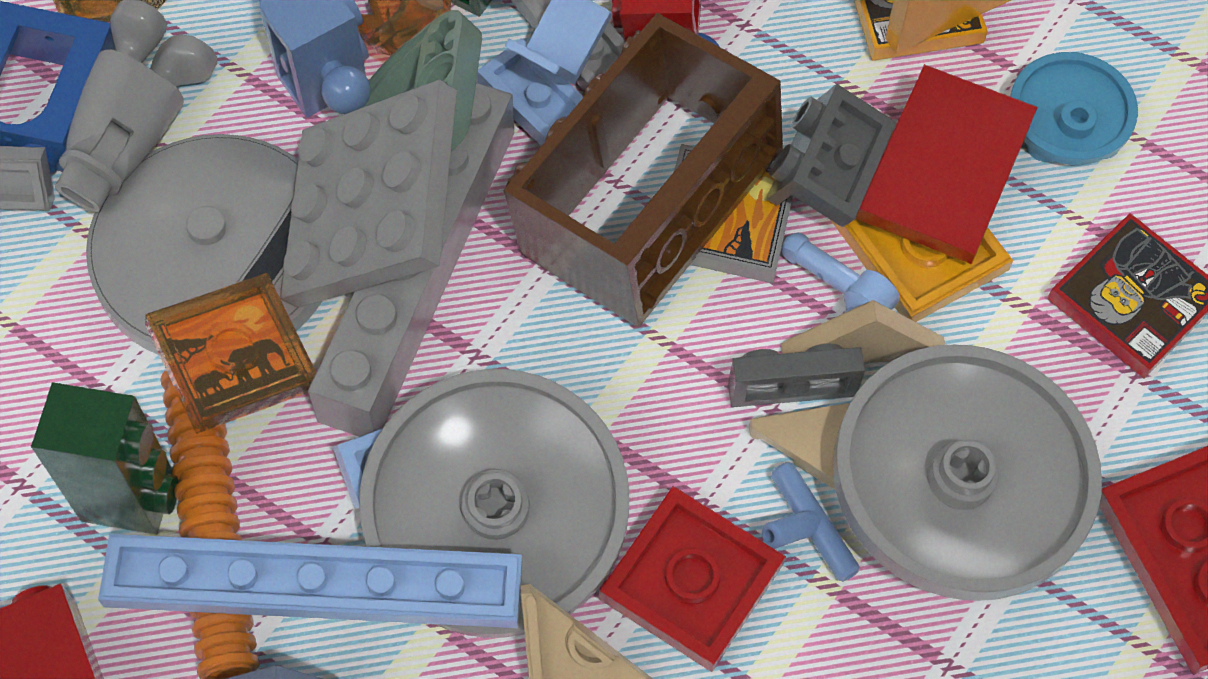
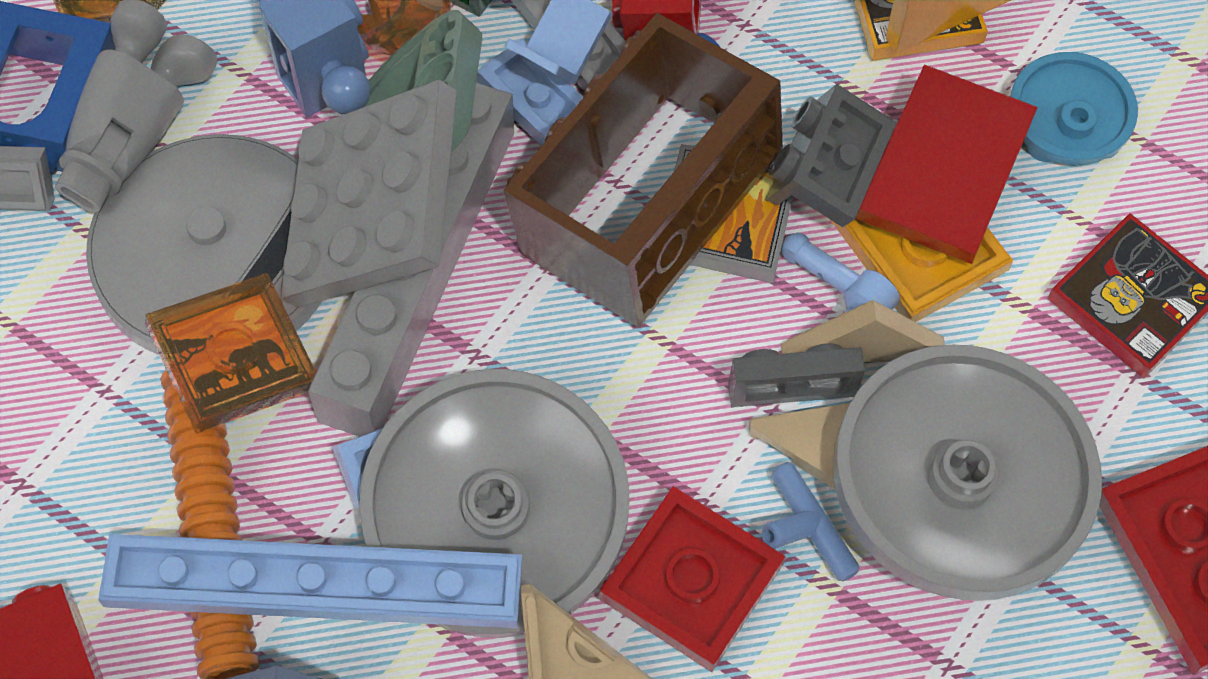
dark green brick [31,382,179,535] -> none

